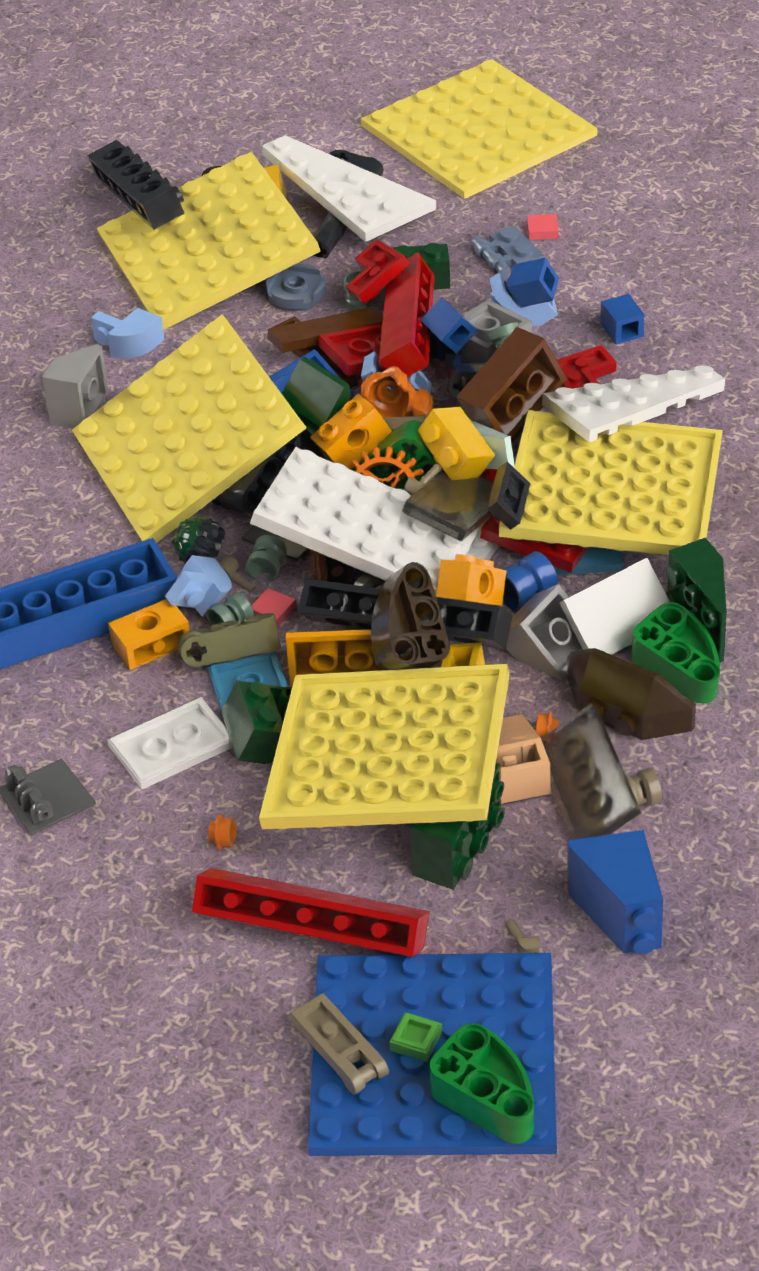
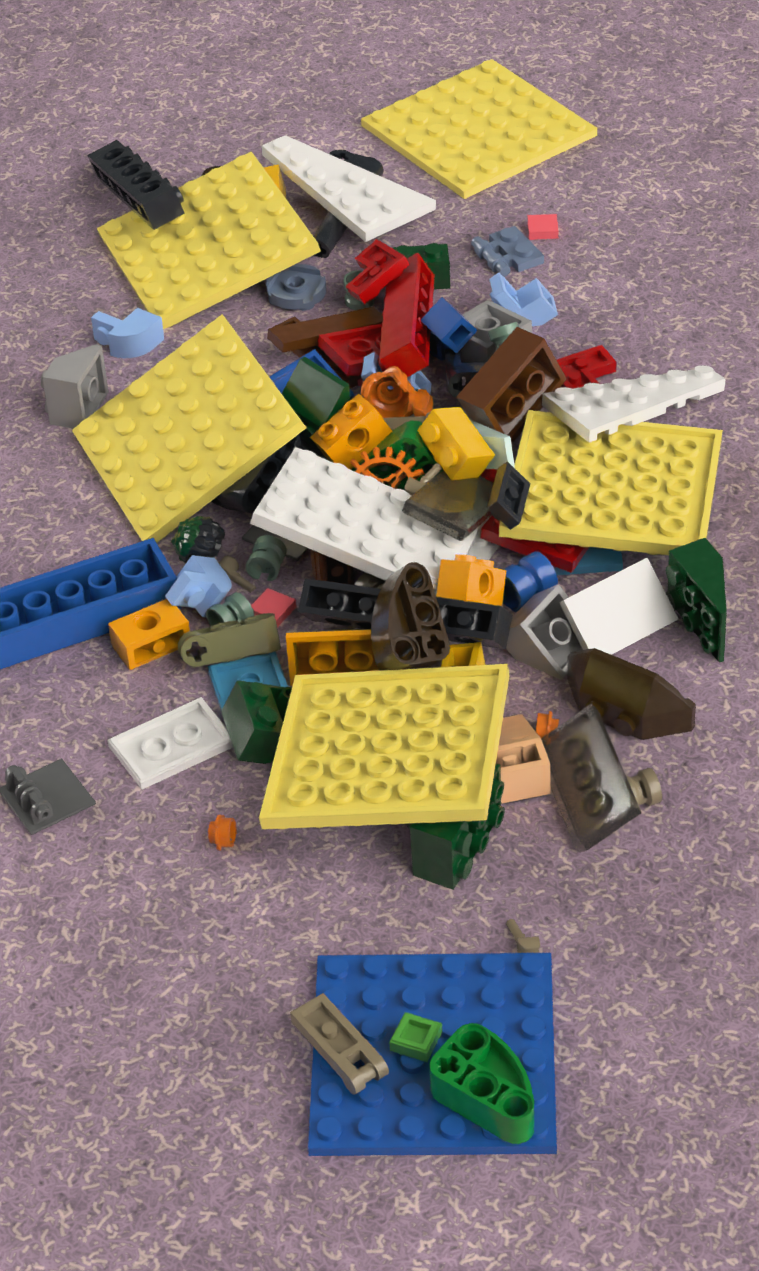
red brick [192,868,430,957] -> none
blue brick [507,257,559,308] -> none
blue slope [567,830,663,954] -> none
blue brick [600,294,644,344] -> none
green beam [631,602,720,704] -> none

